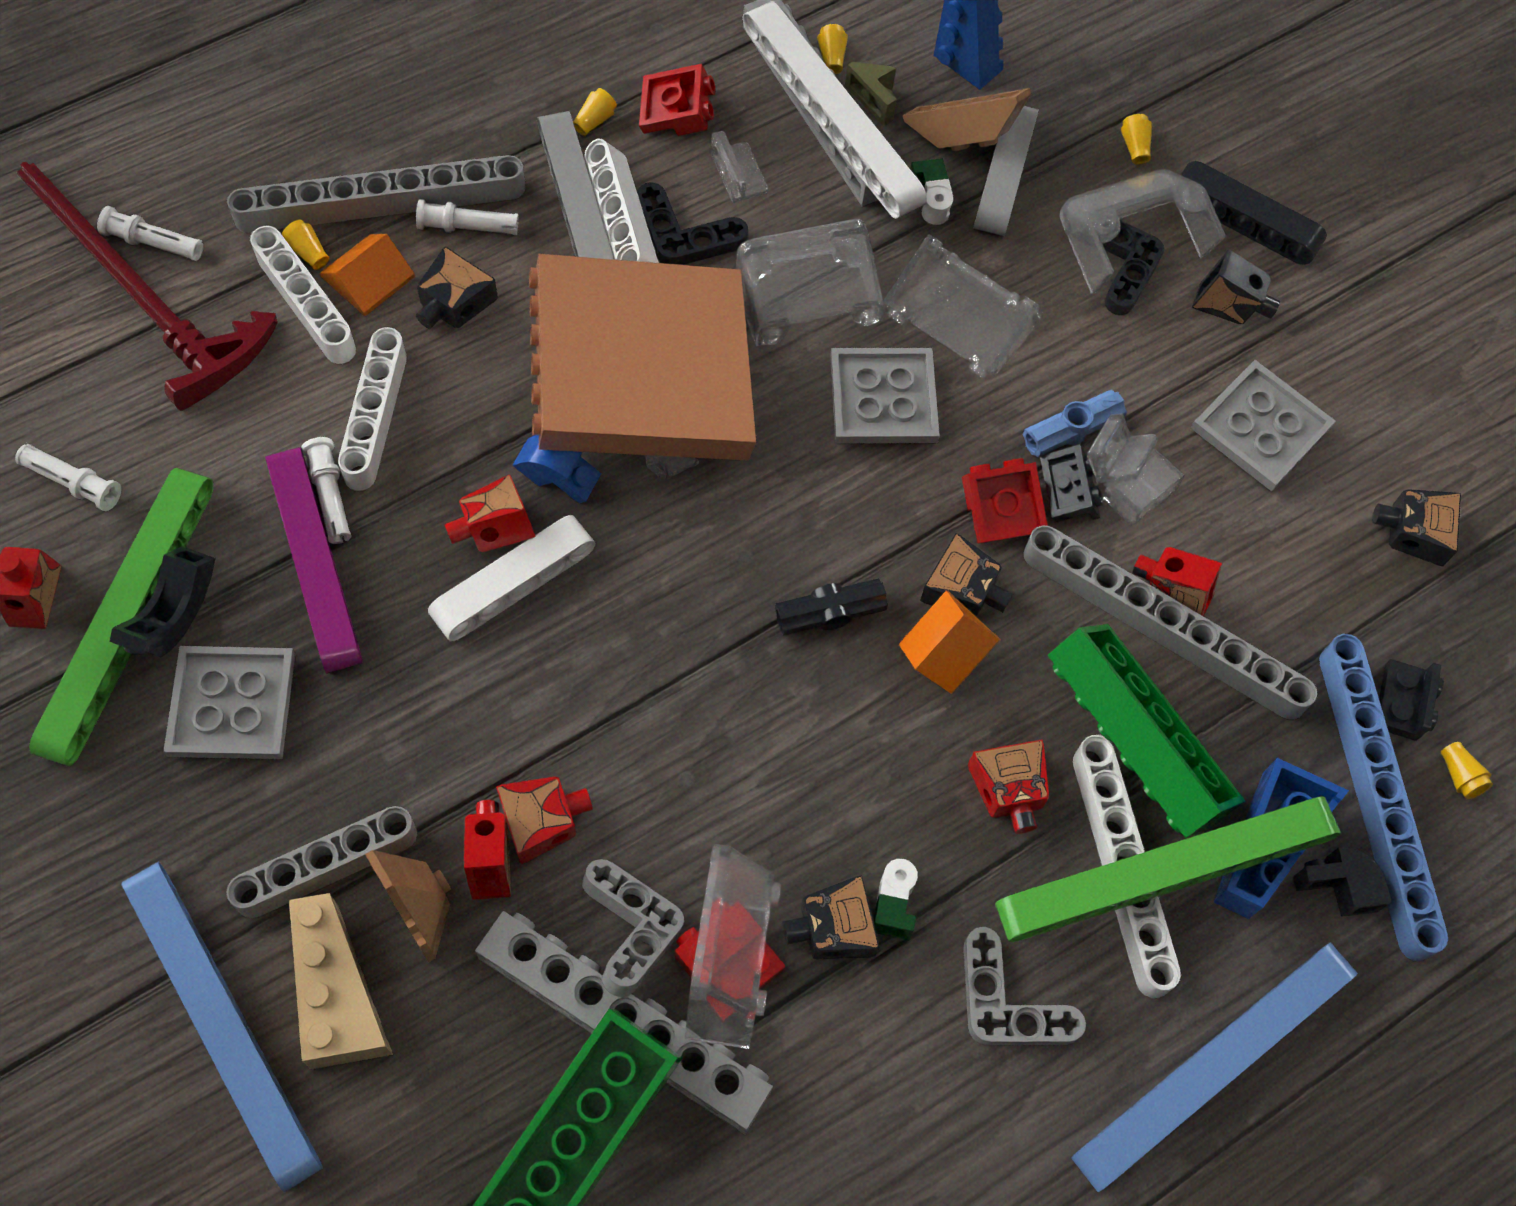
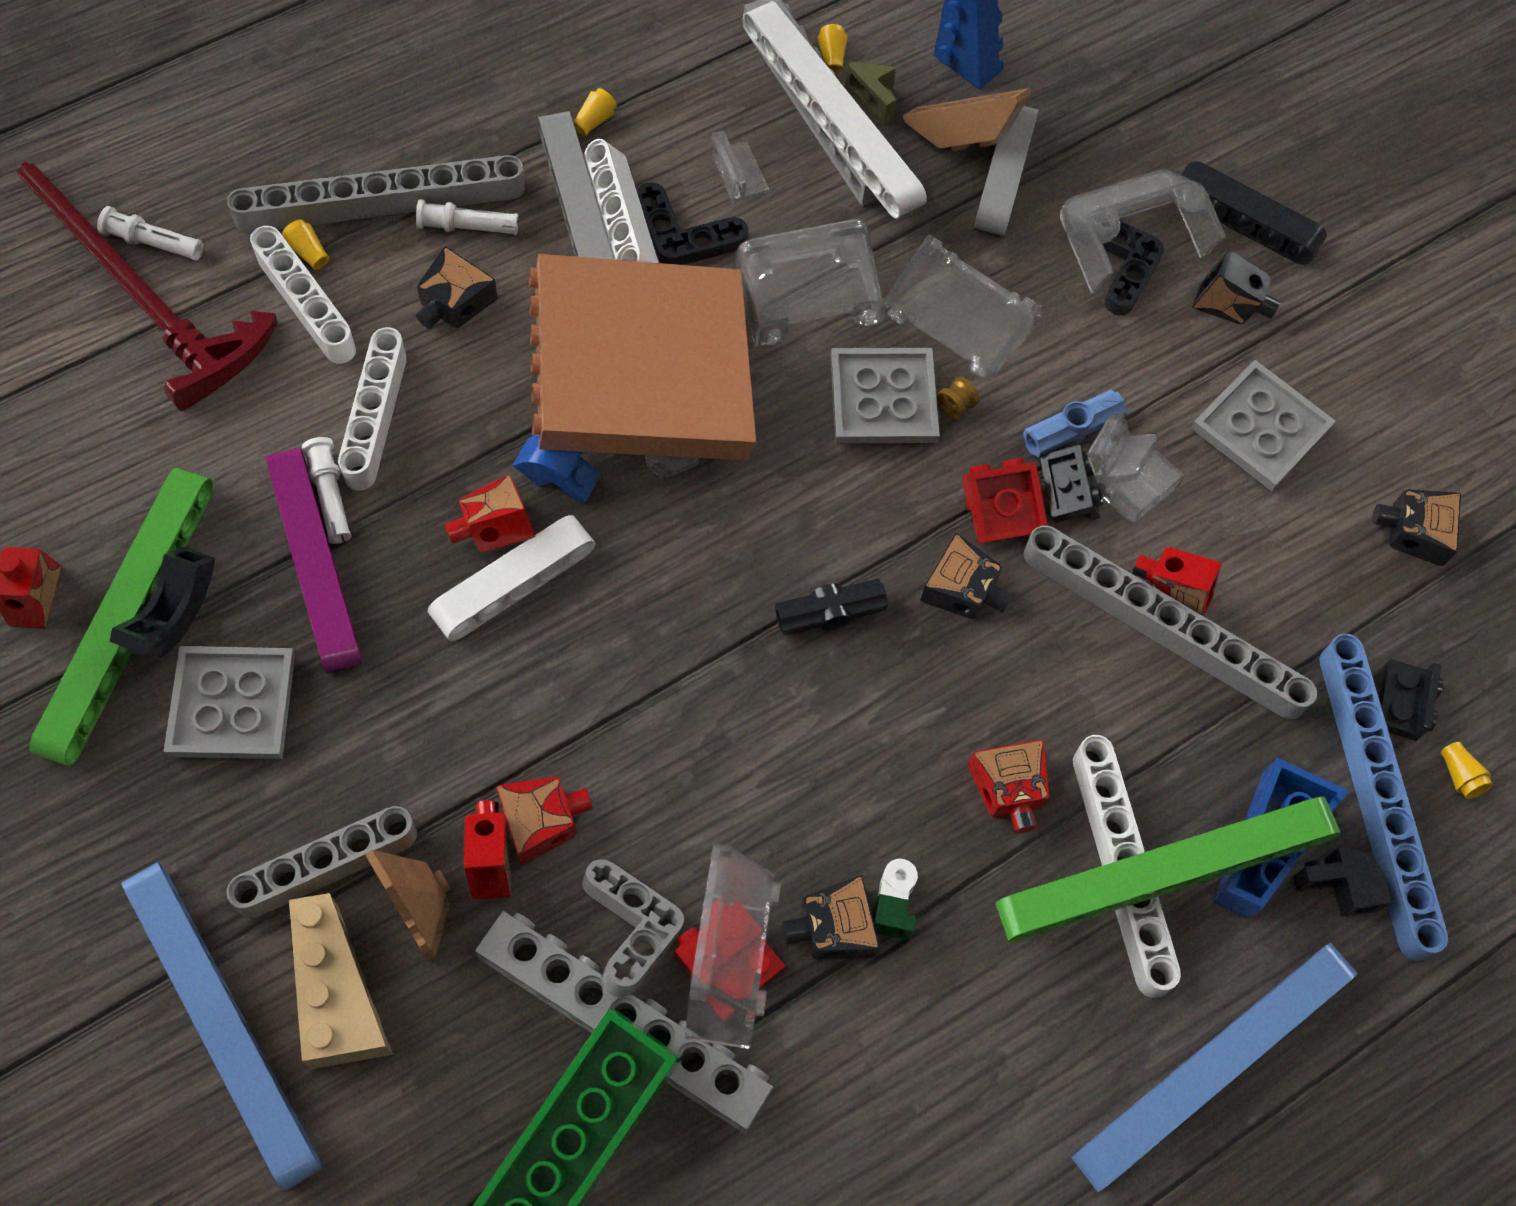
white pin [15,444,122,511] -> none
orange slope [319,234,415,316] -> none
red plate [639,64,716,136] -> none
orange slope [899,590,1001,694] -> none
white leg [910,158,953,225] -> none
light grey beam [963,927,1086,1045] -> none
green brick [1047,624,1245,838] -> none
yellow cone [1121,114,1152,164] -> none
none -> pearl gold wheel [937,377,980,420]

